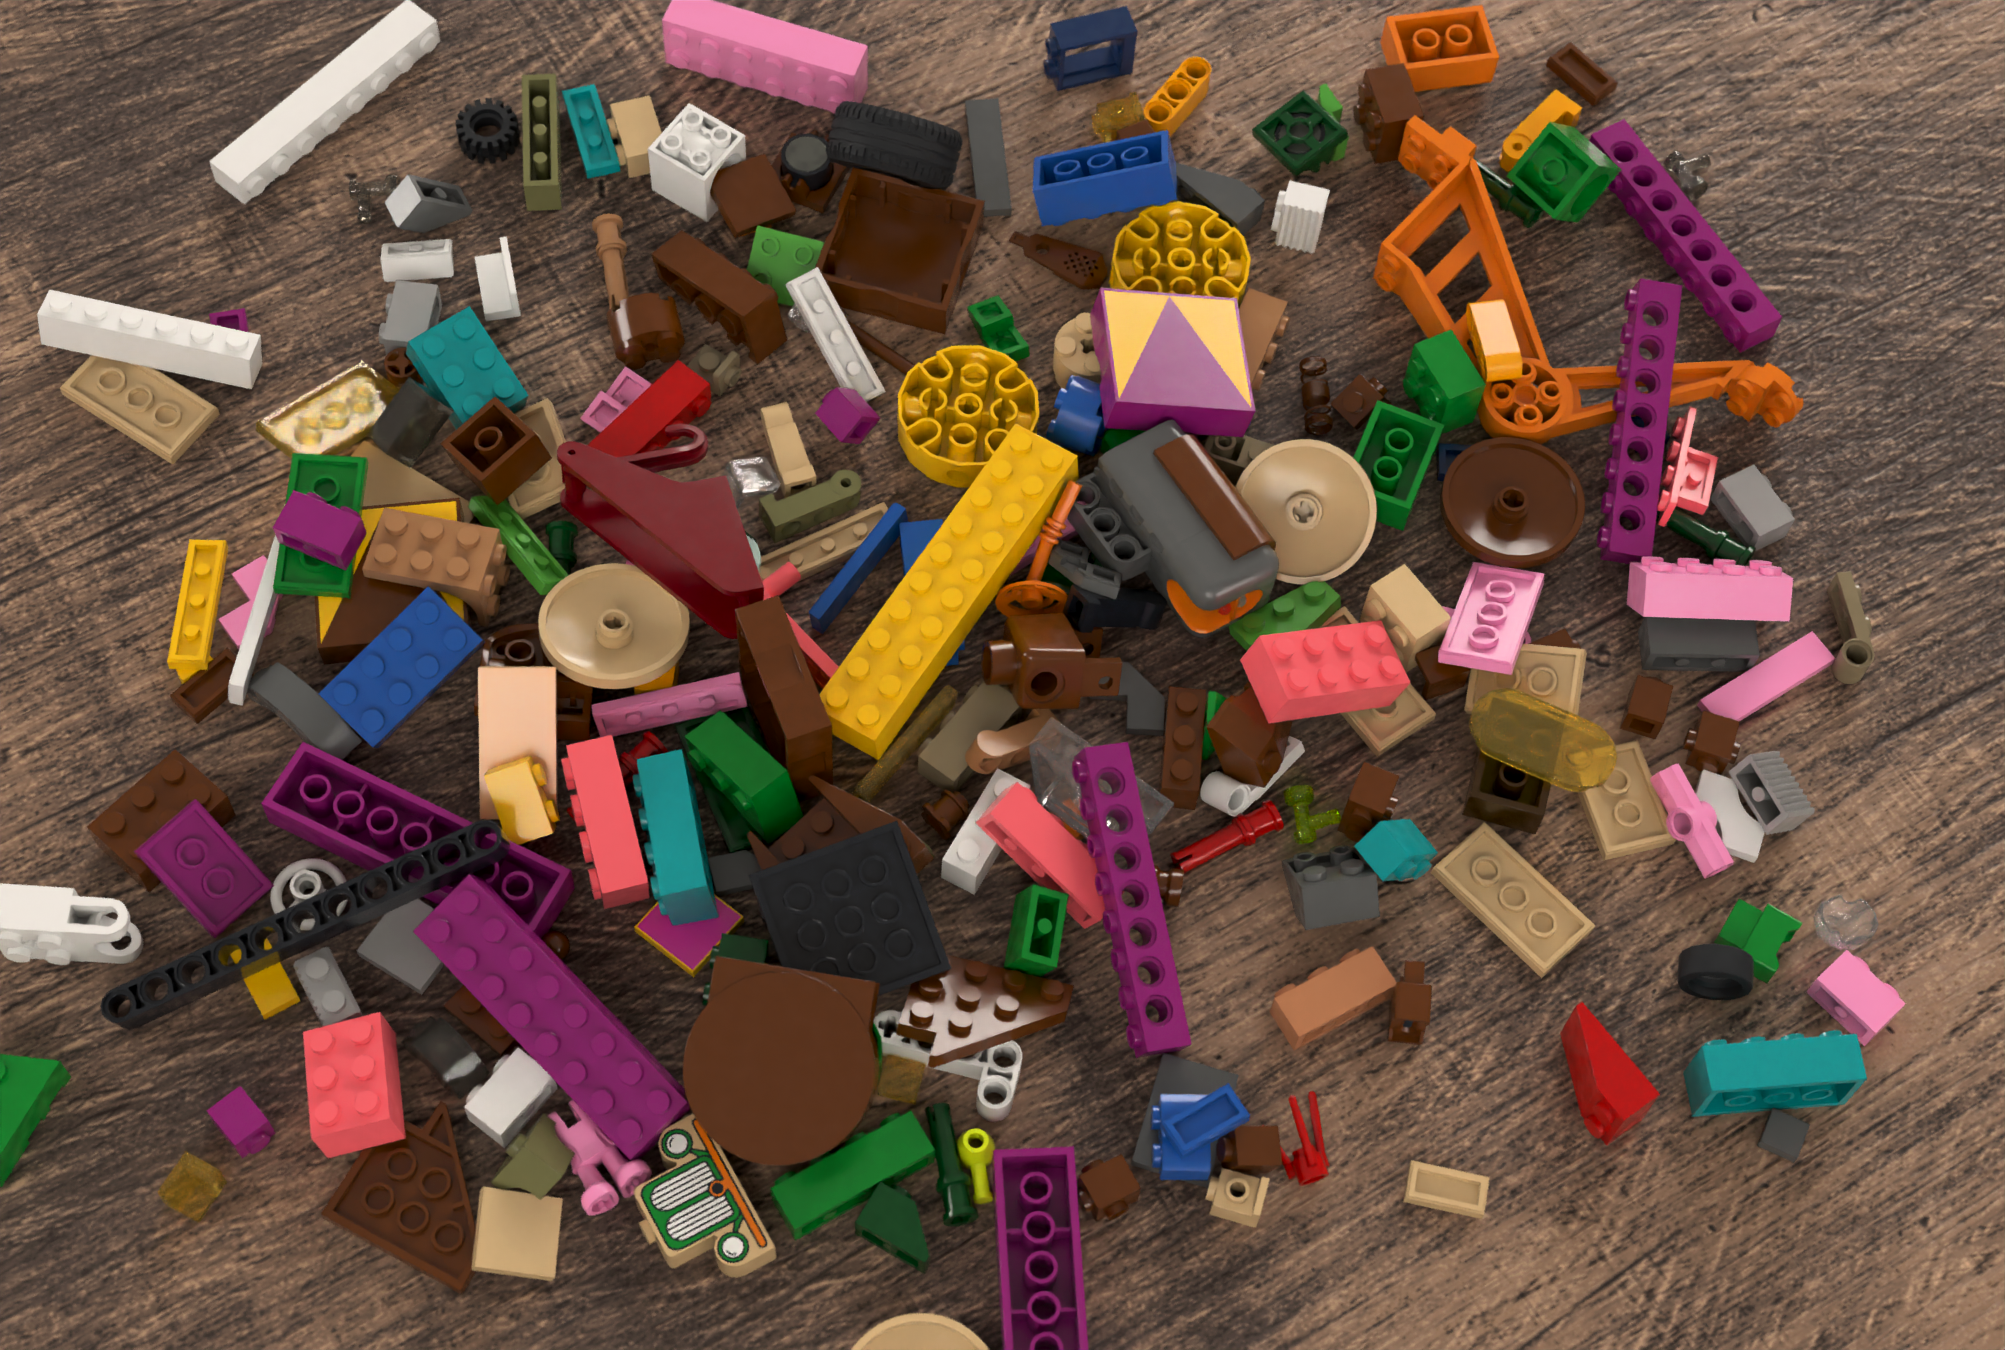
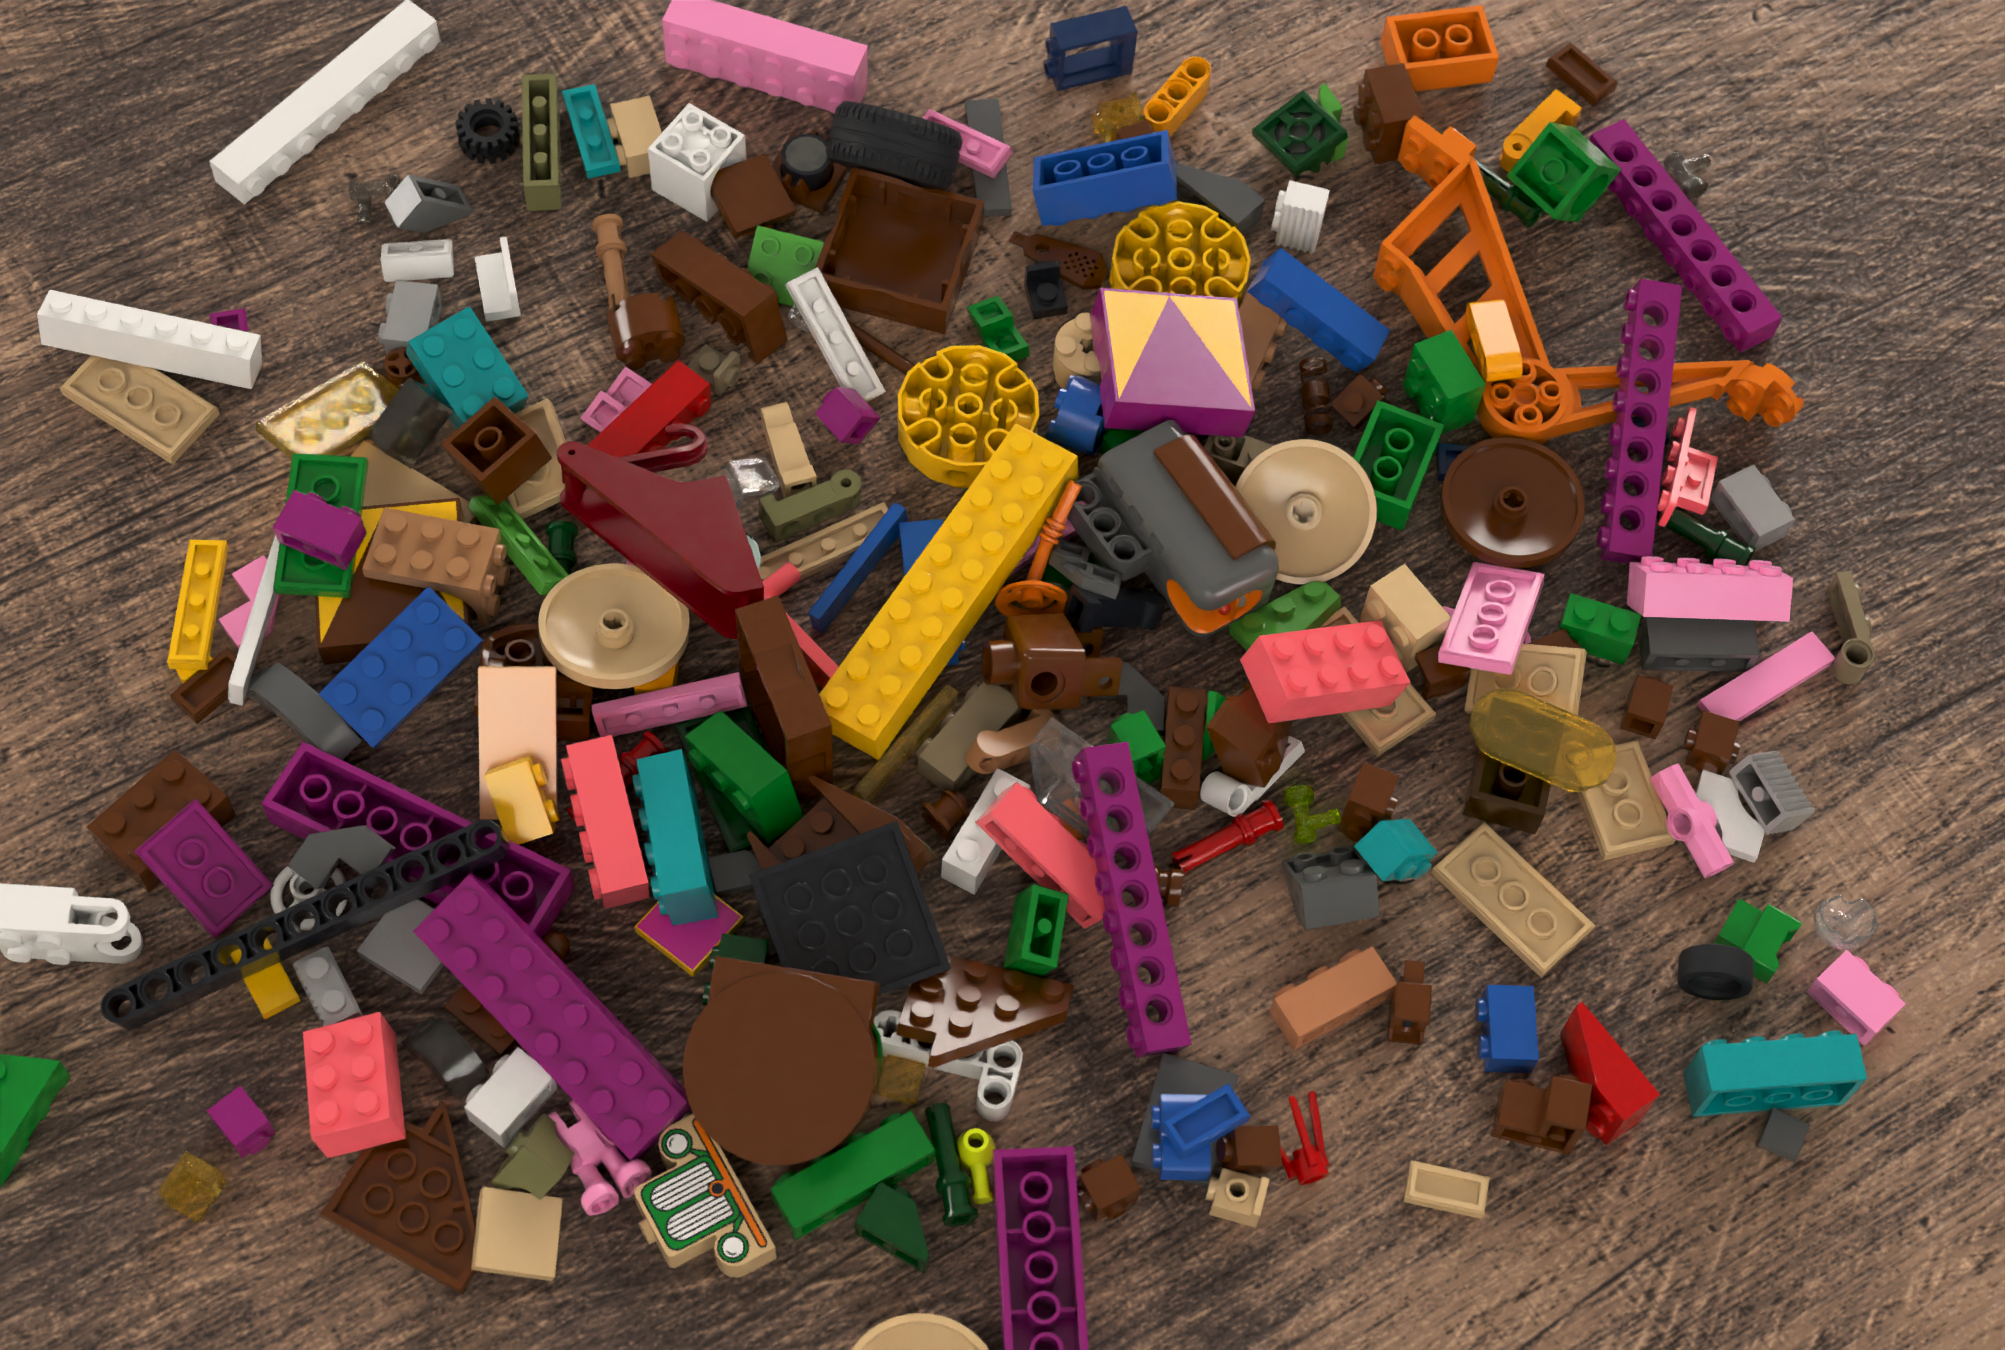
none -> dark grey tile [288,825,396,889]
none -> bright pink tile [922,109,1013,179]
none -> black bracket [1024,261,1068,320]
none -> green brick [1108,710,1166,788]
none -> blue brick [1247,248,1390,373]
none -> blue brick [1475,985,1539,1073]
none -> reddish brown brick [1491,1075,1592,1155]
none -> green brick [1556,593,1641,665]

